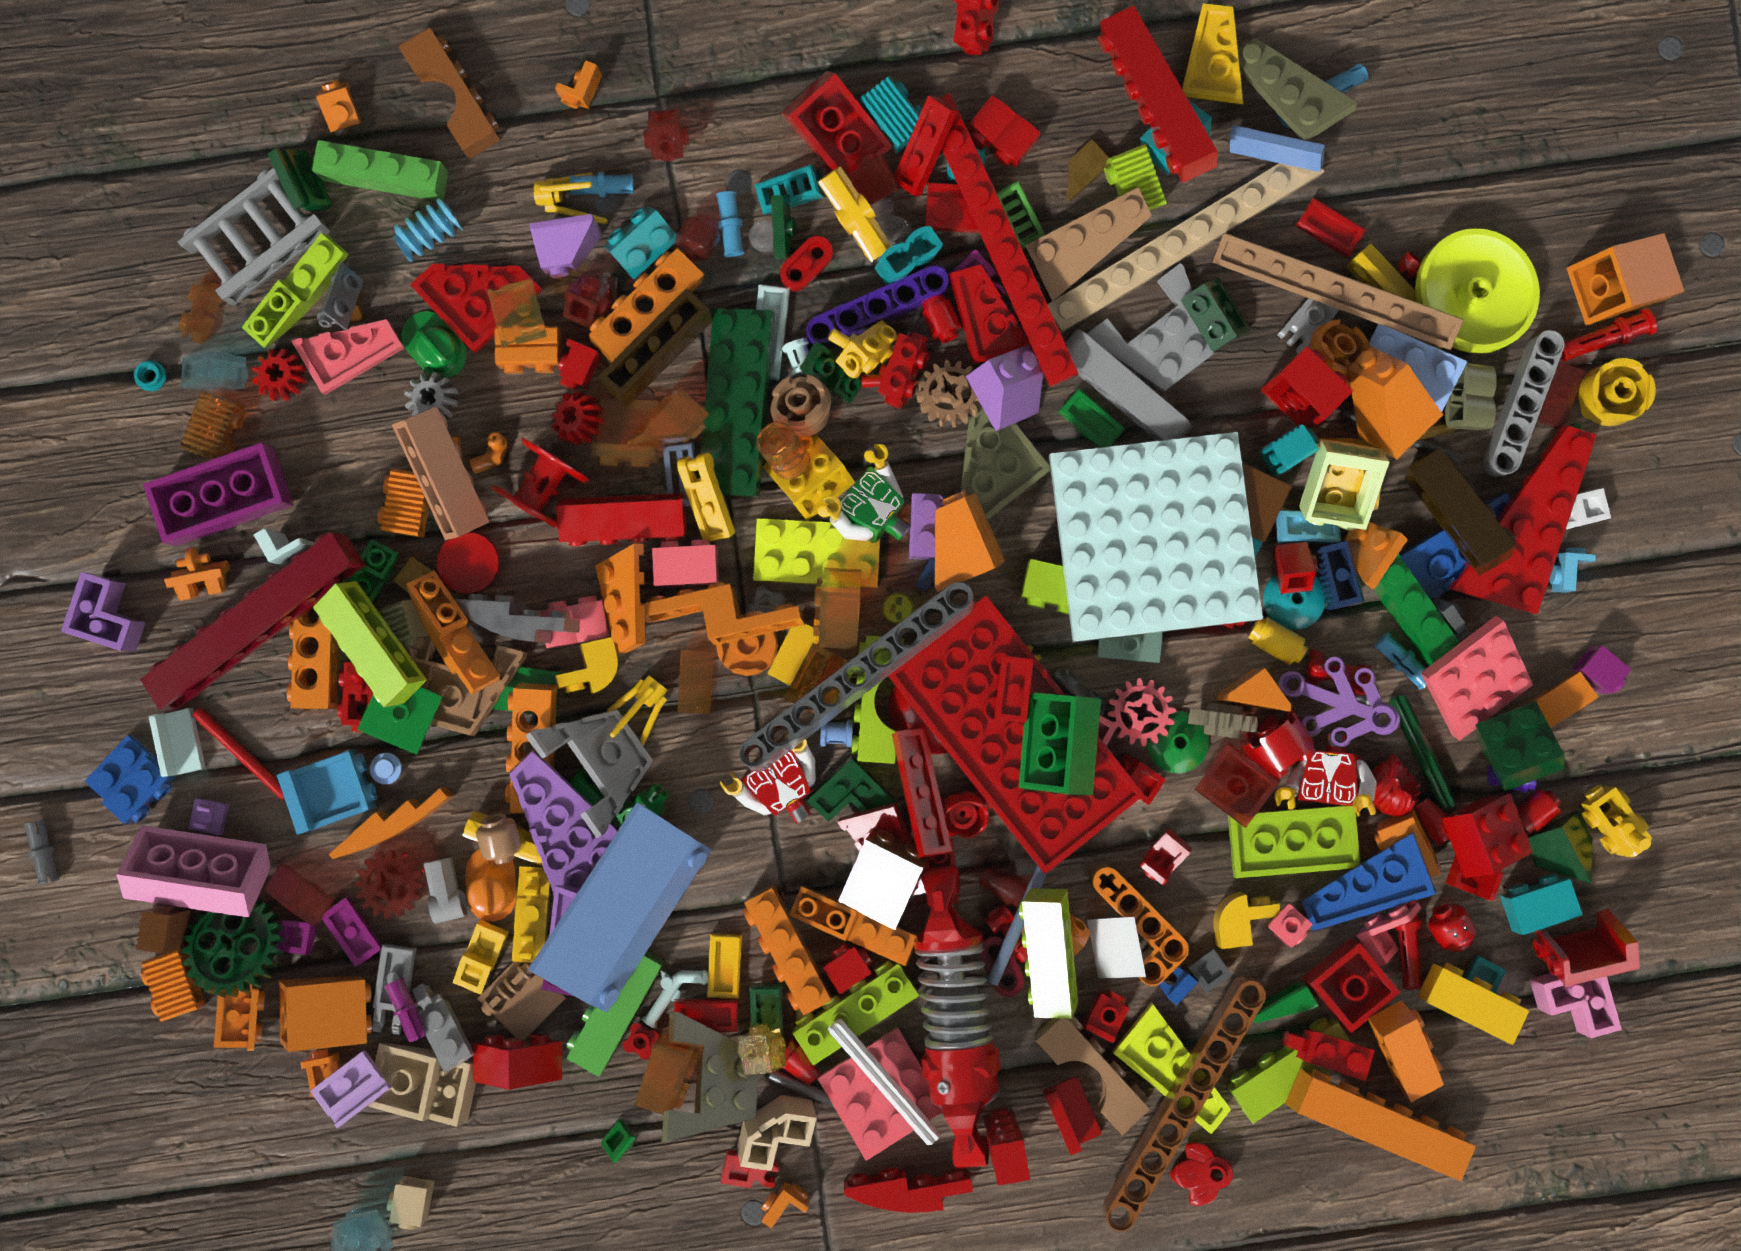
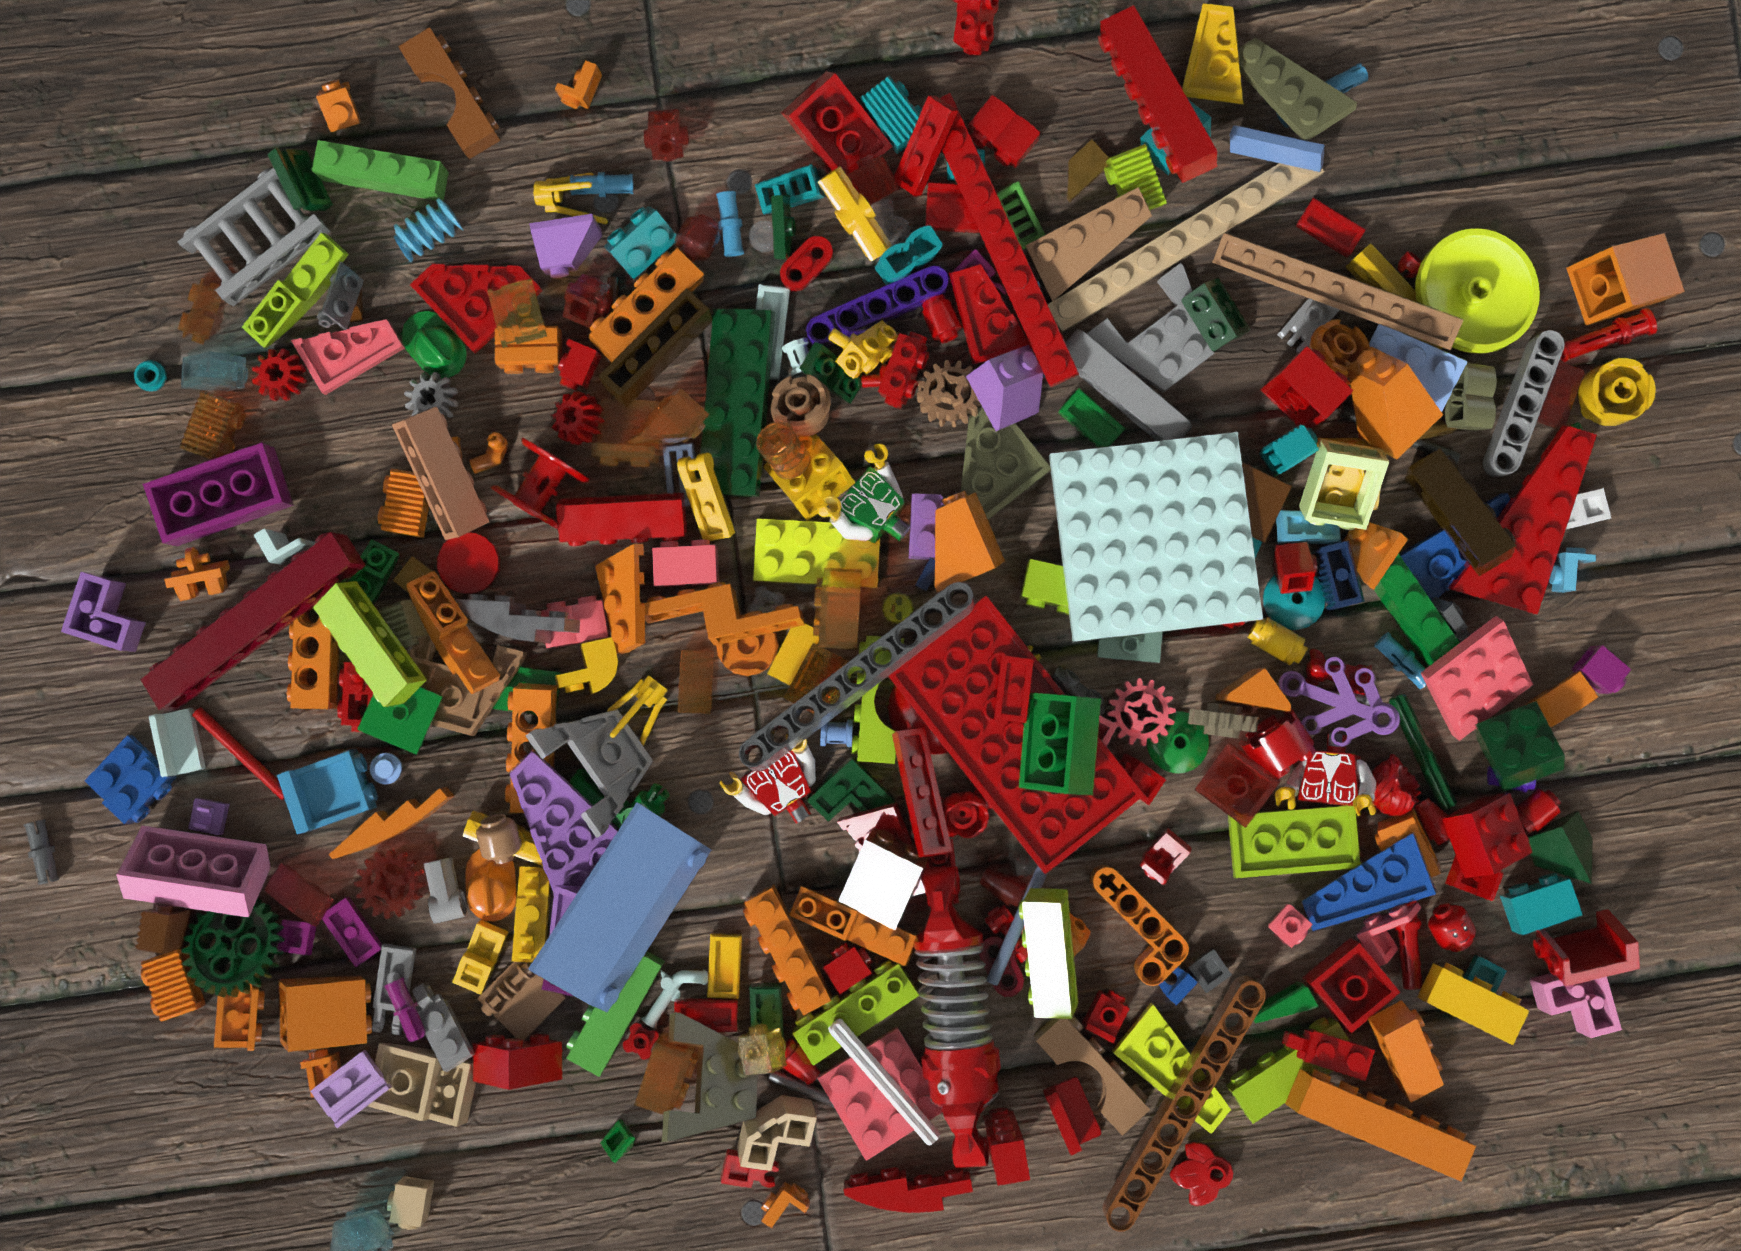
white sticker [1087,917,1146,978] -> none
yellow brick [1213,892,1280,949] -> none
yellow brick [1581,785,1652,857] -> none

